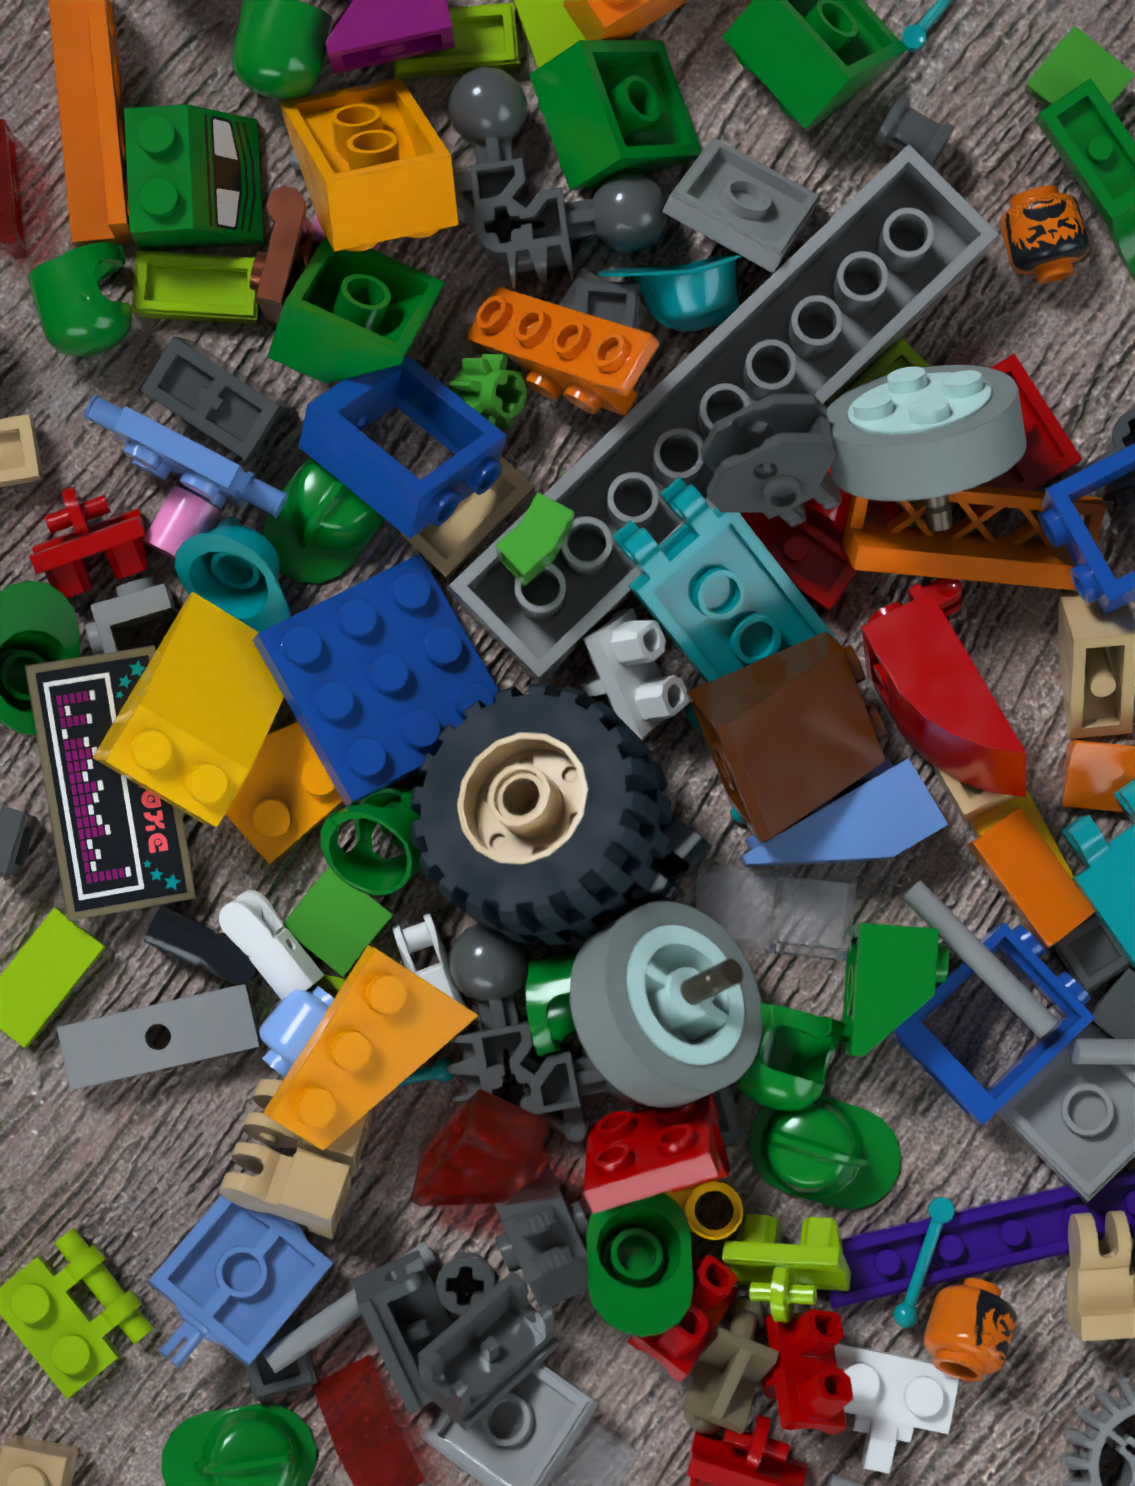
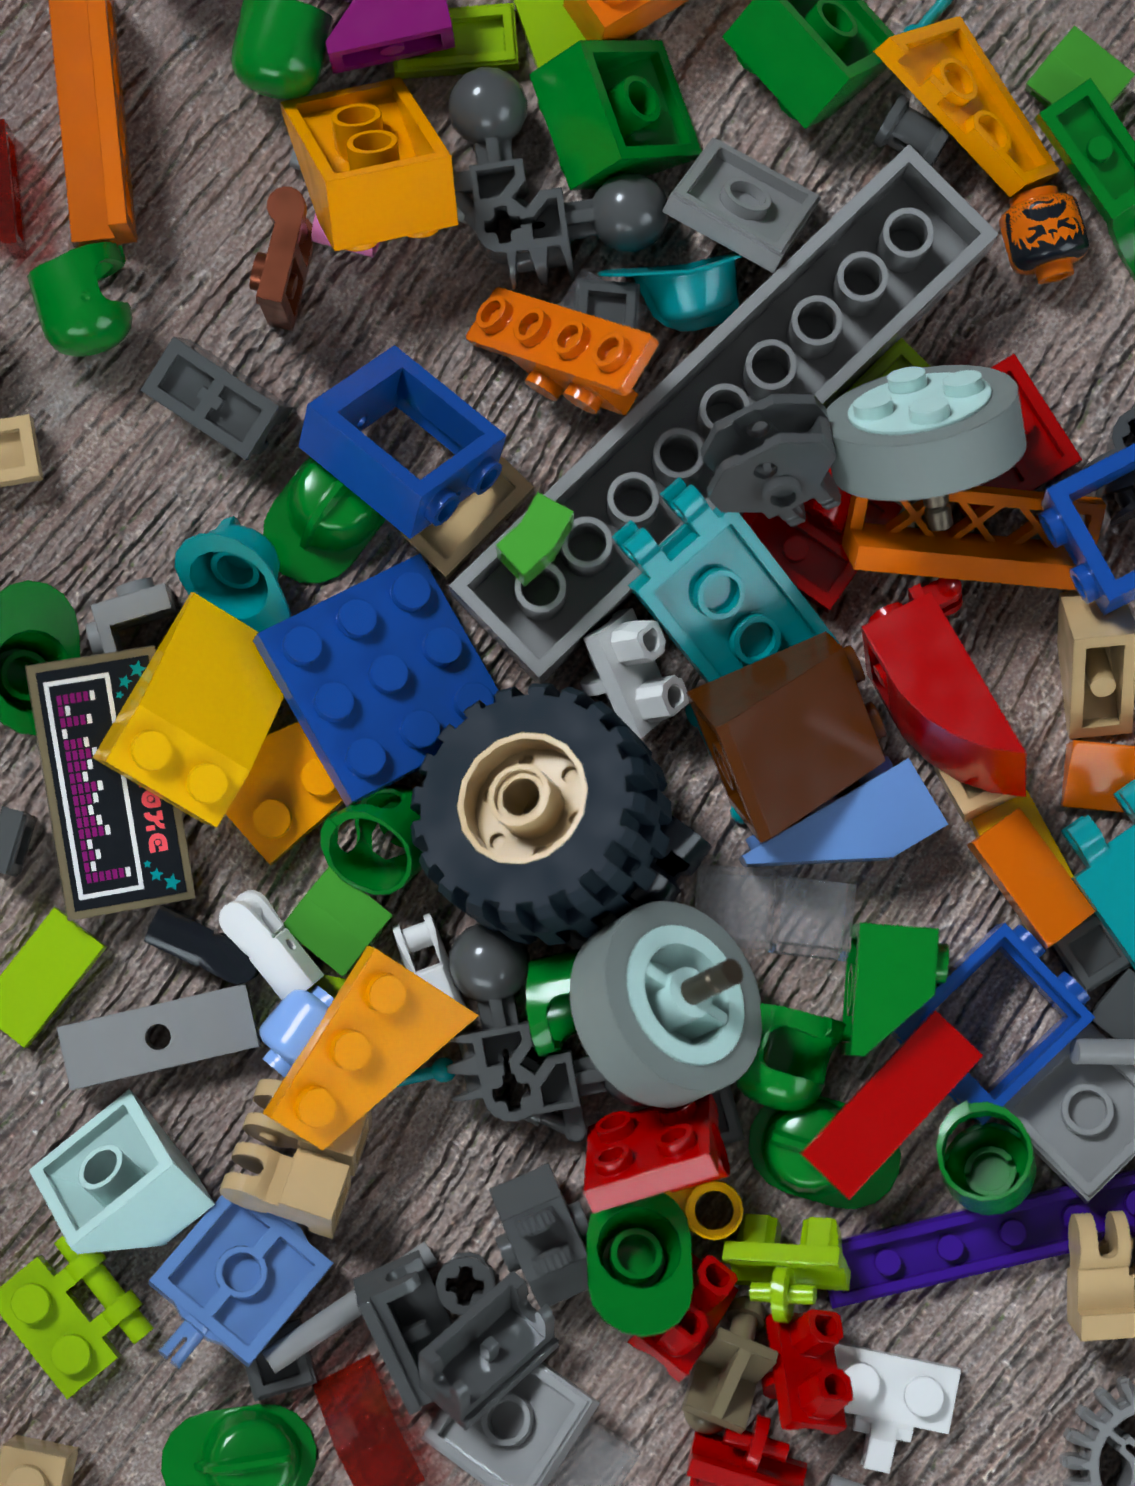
red hips [29,486,148,598] -> none
medium blue plate [83,394,288,518] -> none
green slope [124,104,265,251] -> none
lime tile [131,250,260,325] -> none
bright pink beam [142,485,223,561] -> none
green slope [267,235,445,384] -> none
clear red slope [410,1088,548,1206] -> none
bright green gear [449,354,527,429] -> none
teal hinge [893,1197,955,1328] -> none
light grey bar [901,880,1058,1038] -> none
orange head [923,1278,1017,1382] -> none
none -> light aqua slope [29,1089,215,1254]
none -> red tile [799,1010,984,1200]
none -> light orange wing [873,16,1060,197]
none -> green helmet [936,1100,1036,1216]

